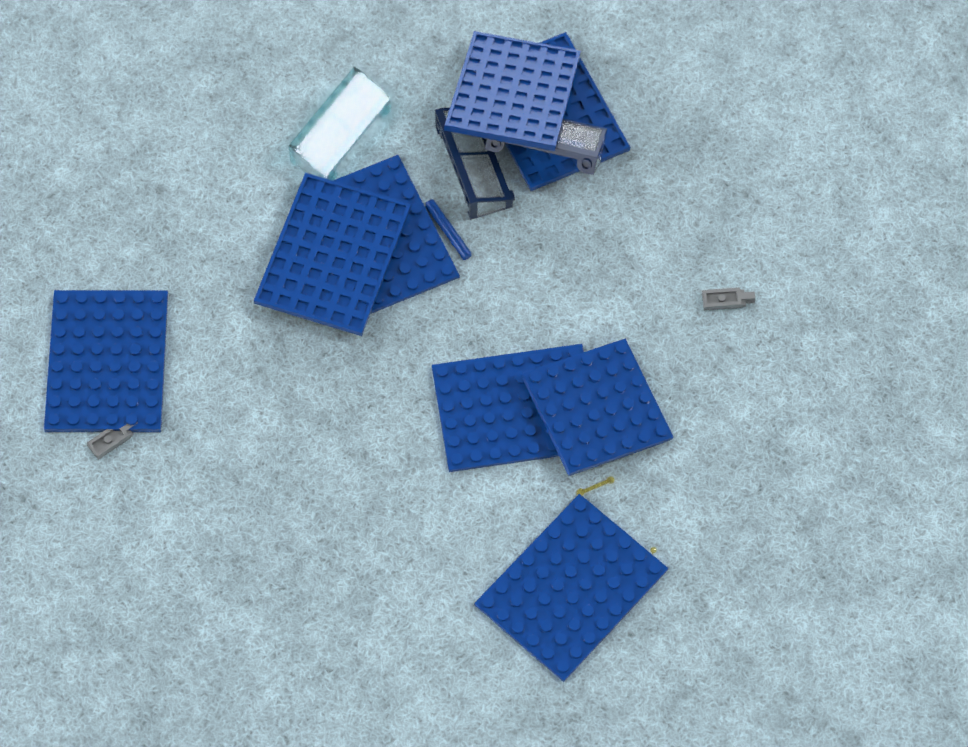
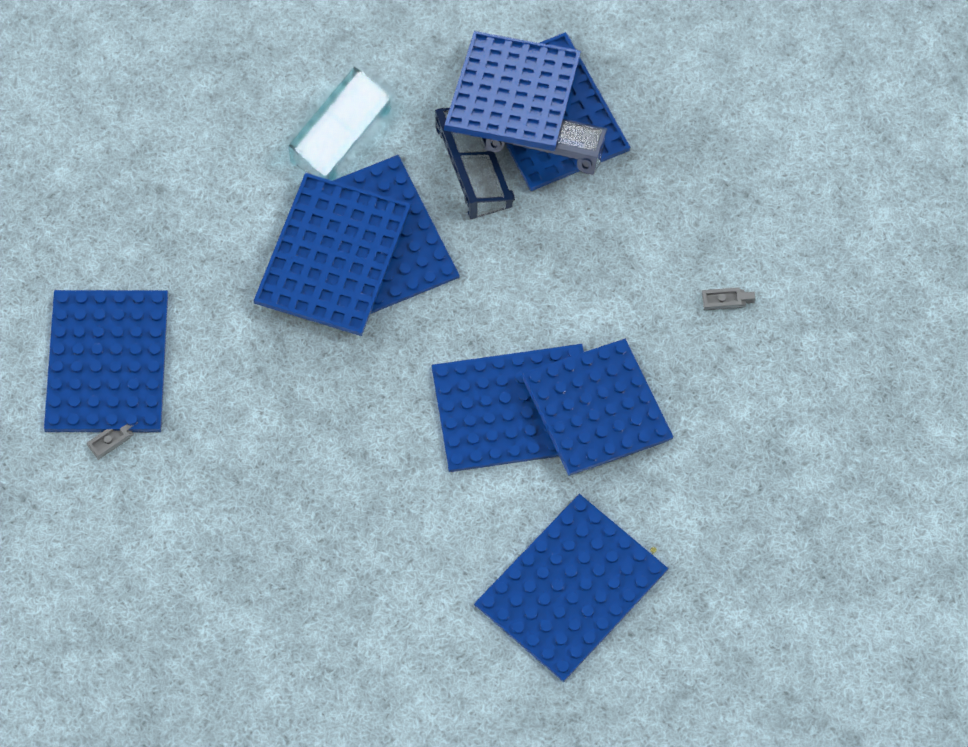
blue axle [425,199,472,260] -> none
clear yellow hinge [577,476,615,496] -> none

